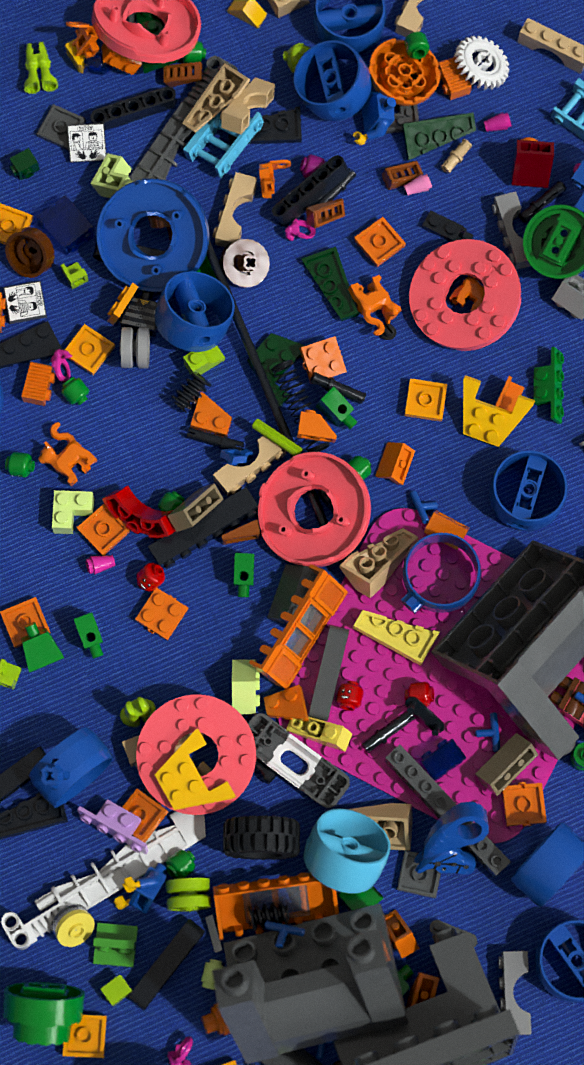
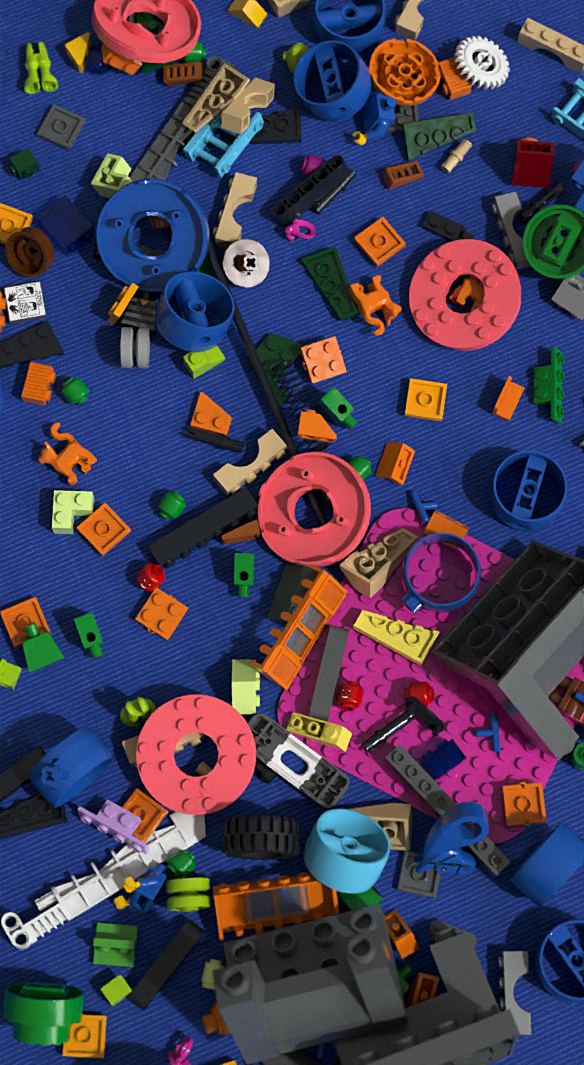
green head [5,452,35,478] -> none
dark pink piece [51,349,72,383] -> none
light yellow piece [51,904,95,947] -> none
lime panel [60,262,89,289] -> none
light orange plate [65,324,115,375] -> none
orange piece [66,22,99,58] -> none
white tile [67,123,107,162] -> none
dark pink cone [86,555,115,575] -> none
black beam [90,86,176,131] -> none
red brick [102,486,176,538] -> none
yellow wing [155,729,236,810] -> none
dark tan brick [167,483,224,532] -> none
black piece [171,373,212,413] -> none
white sticker [206,915,222,953] -> none
blue plate [220,449,254,465] -> none
black piece [247,901,290,931] -> none
lime axle [252,419,302,456] -> none
orange piece [259,160,291,198] -> none
orange wing [264,685,309,721] -> none
blue piece [265,921,305,949] -> none
dark orange slope [306,198,345,228] -> none
black pin [310,372,366,404] -> none
black piece [381,324,396,340] -> none
green head [404,32,429,59] -> none
bright pink cone [404,174,432,195] -> none
yellow wing [463,375,535,447] -> none
dark tan brick [475,733,538,796] -> none
dark pink cone [484,112,512,132] -> none

